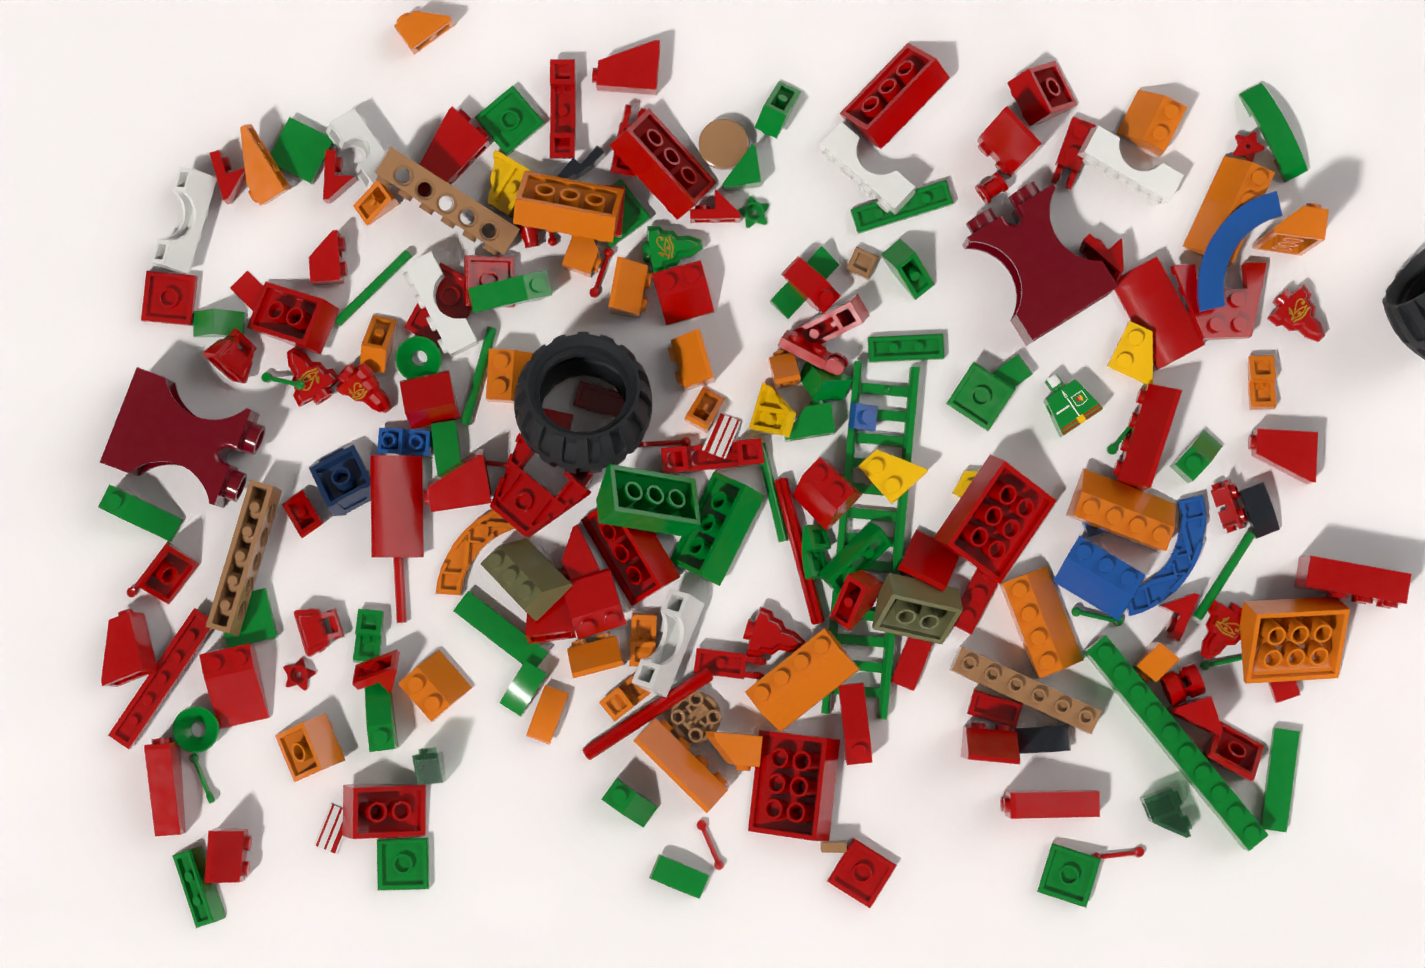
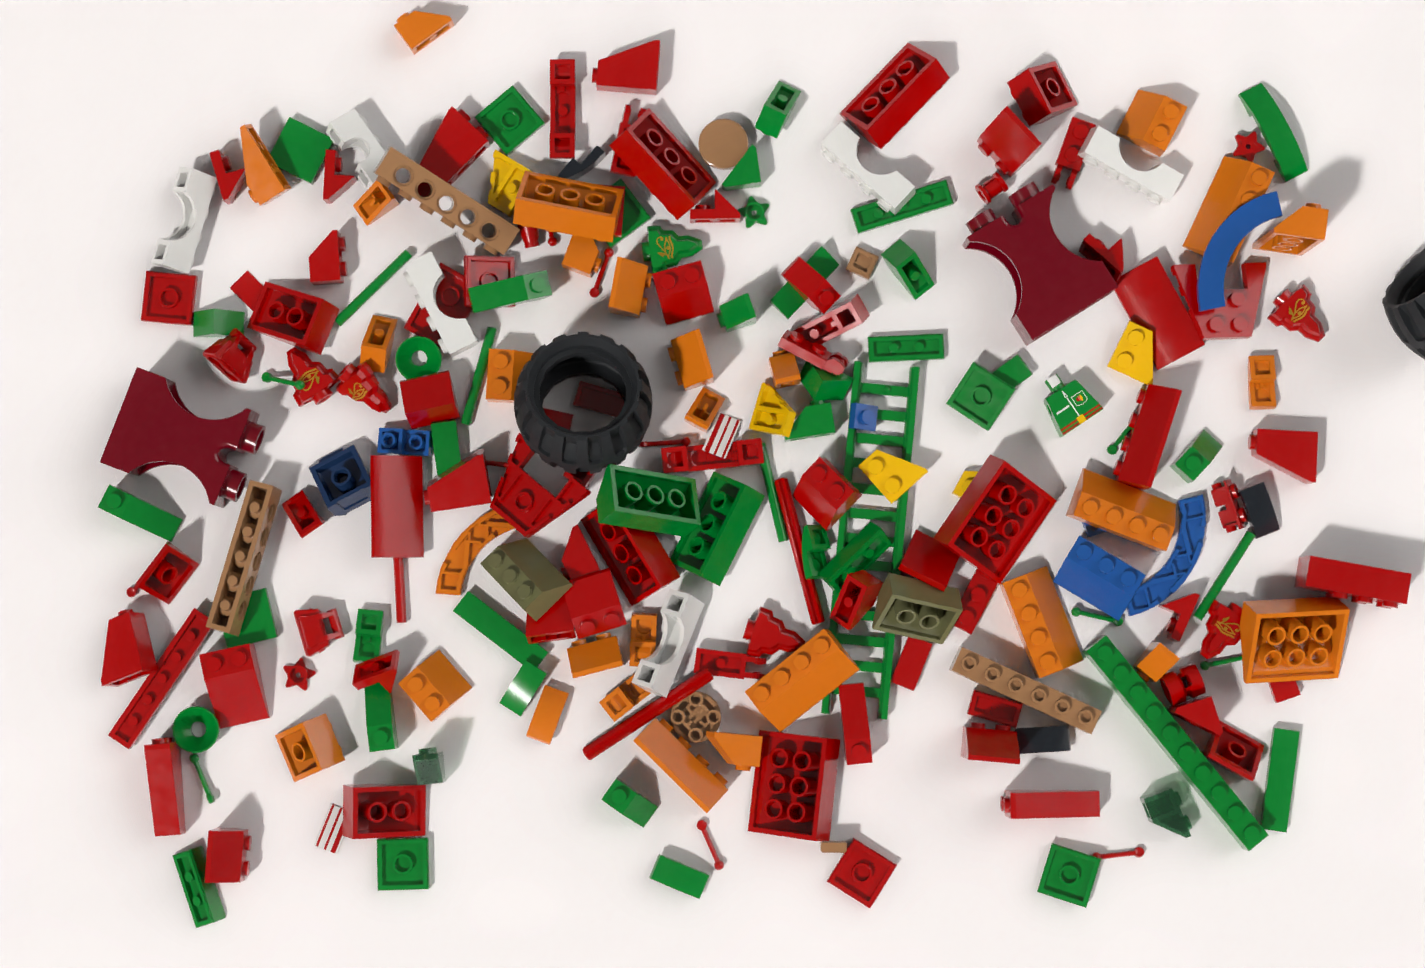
none -> green slope [716,293,756,333]

